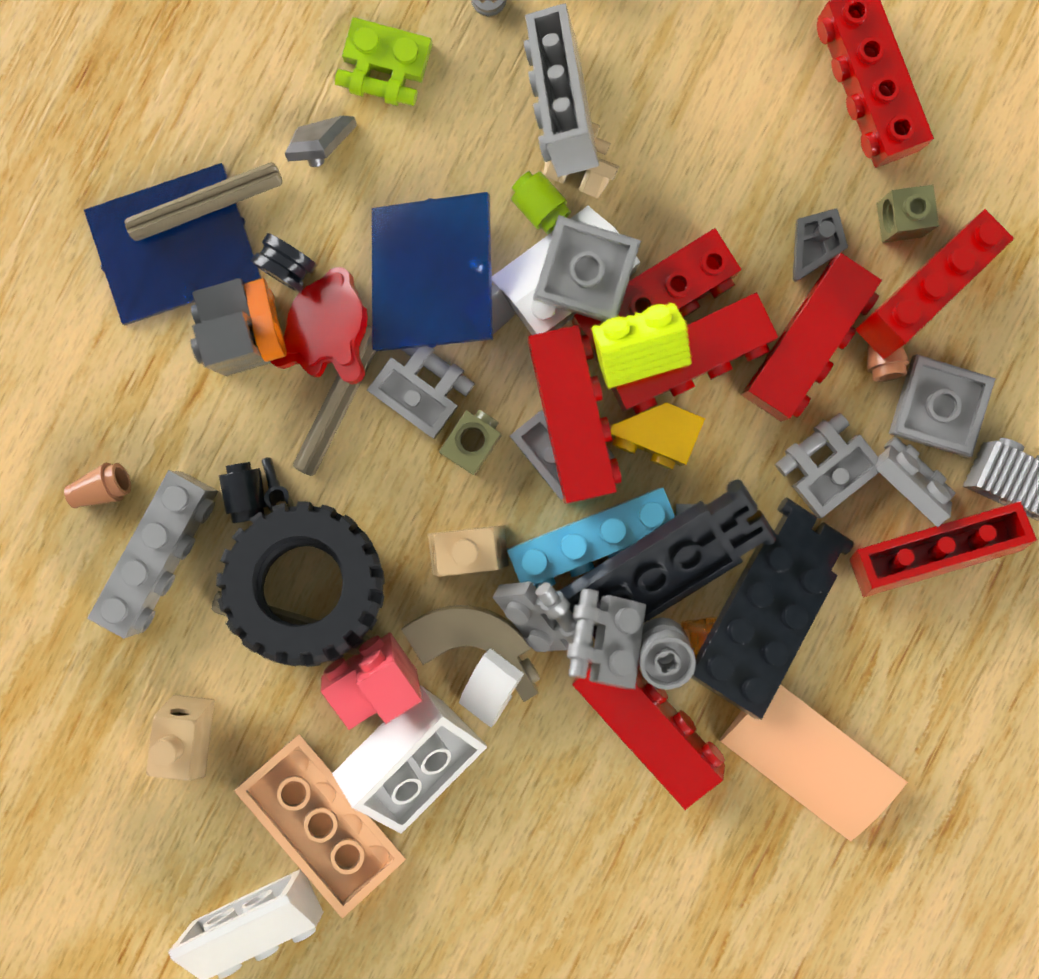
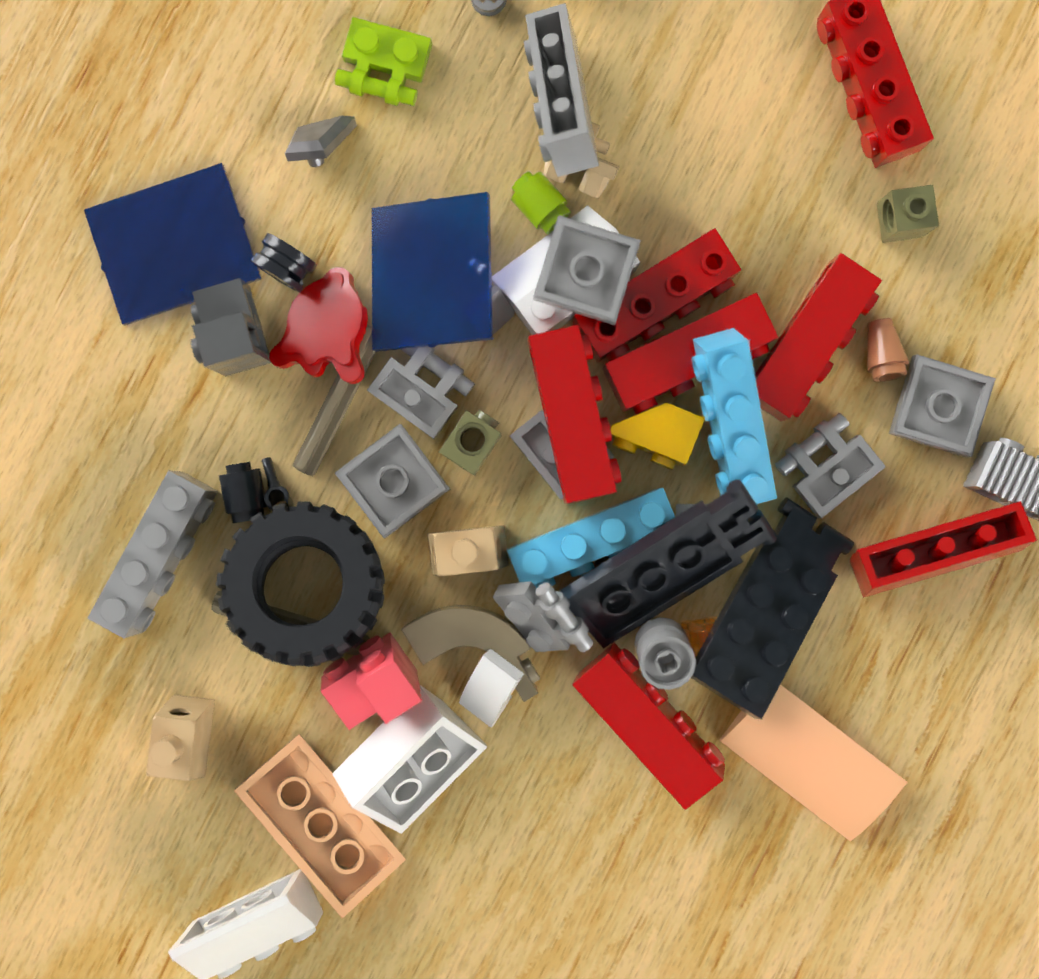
nougat cone [64,462,131,508] -> none
dark tan axle [125,162,283,241] -> none
orange piece [244,278,286,362] -> none
light grey plate [567,589,646,689] -> none
neon yellow brick [592,303,692,389] -> none
flat silver piece [793,208,848,282] -> none
red brick [855,209,1015,359] -> none
light grey plate [875,436,955,527] -> none
none -> light grey plate [335,423,450,539]
none -> medium azure brick [692,328,777,504]

